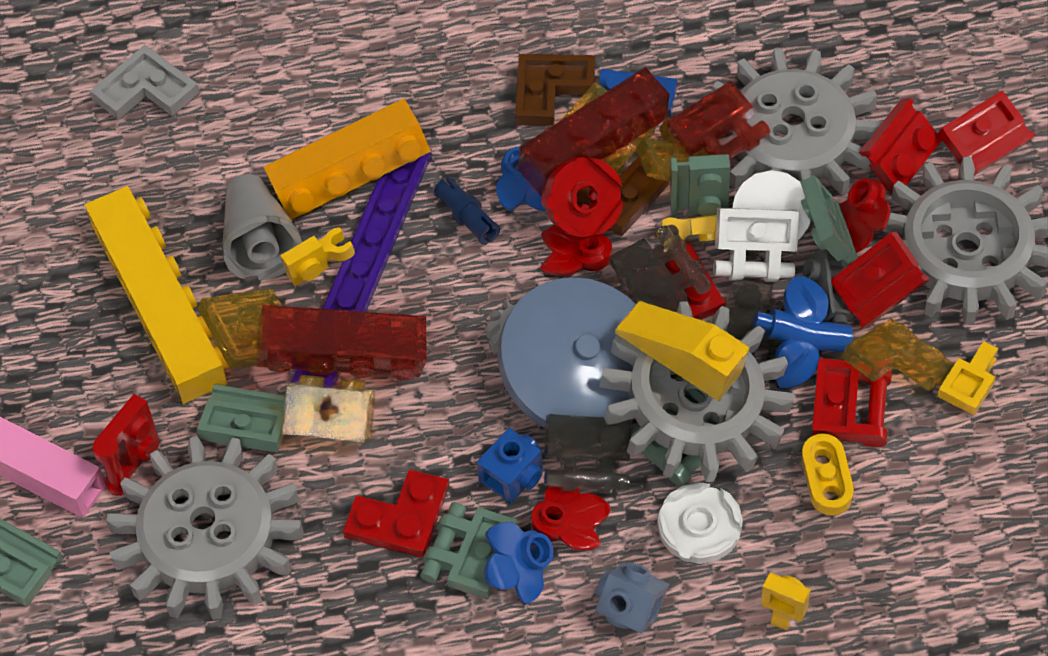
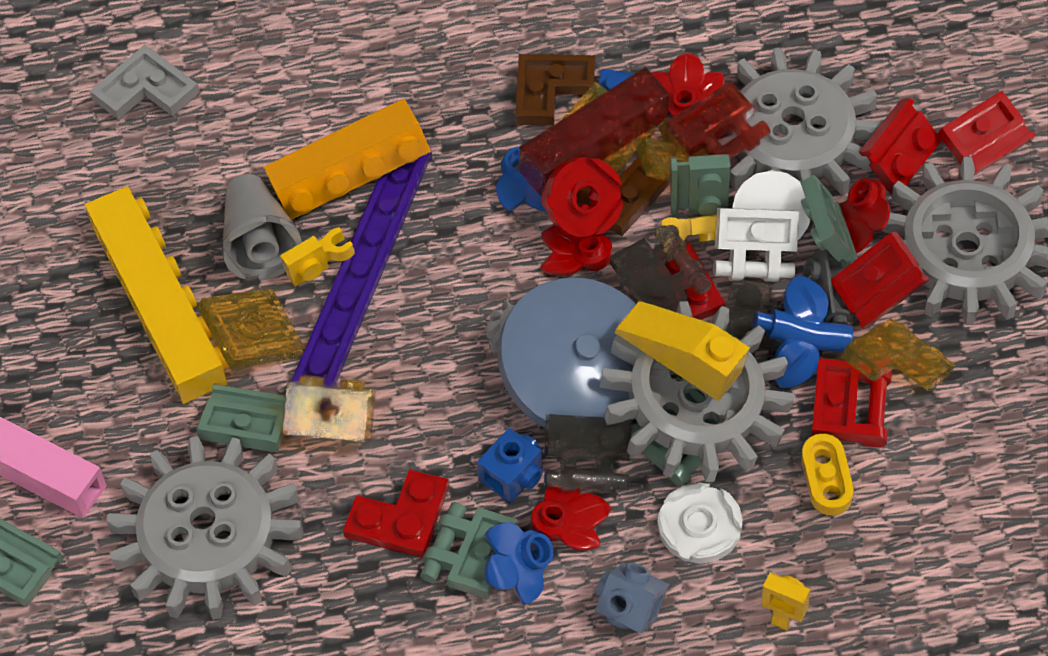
red plate [92,394,160,496] -> none
clear red brick [257,305,427,380] -> none
dark blue pin [434,176,501,245] -> none
yellow plate [938,341,998,416] -> none
none -> red plate [647,53,724,123]

